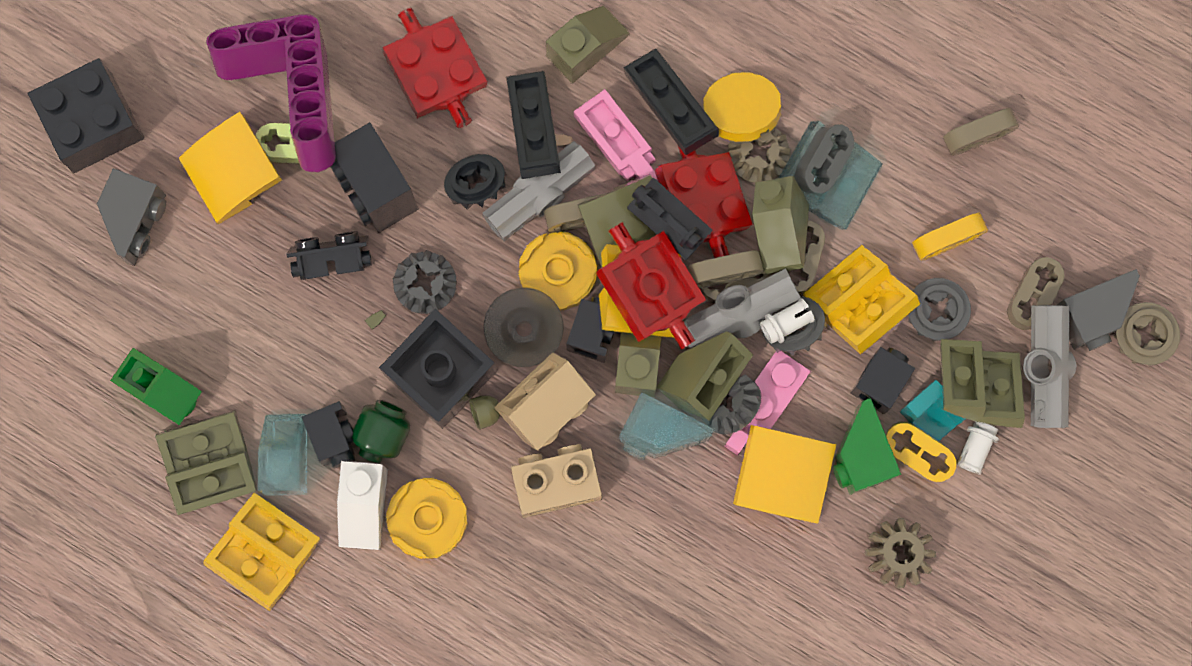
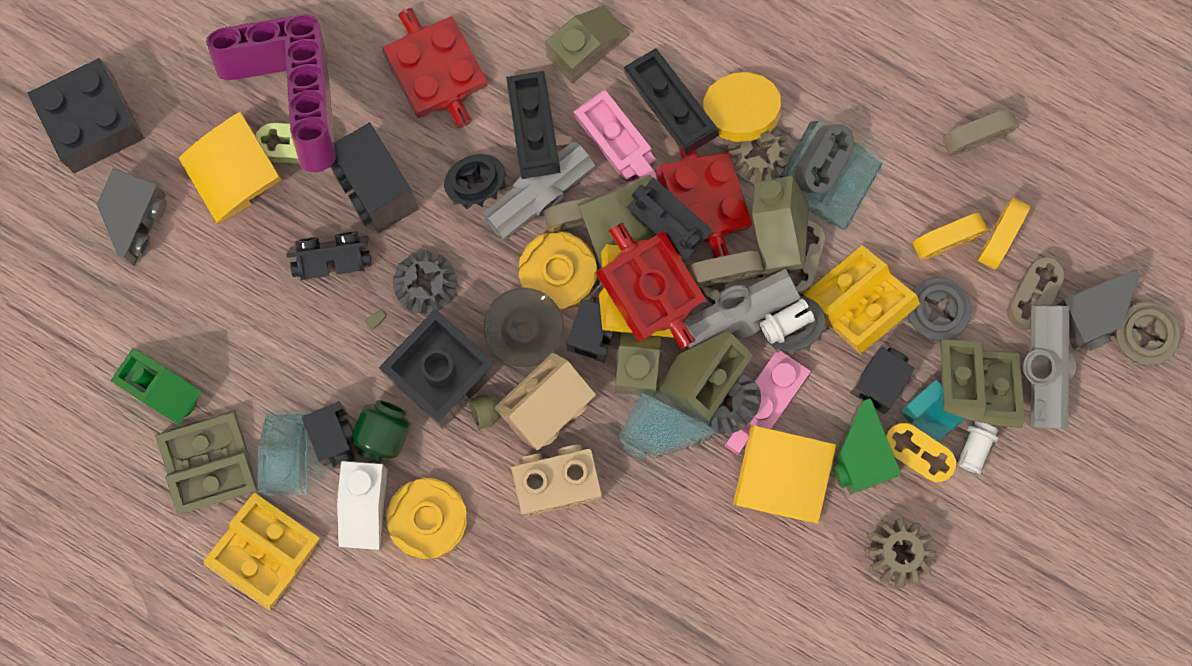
none -> yellow beam [977,197,1030,270]

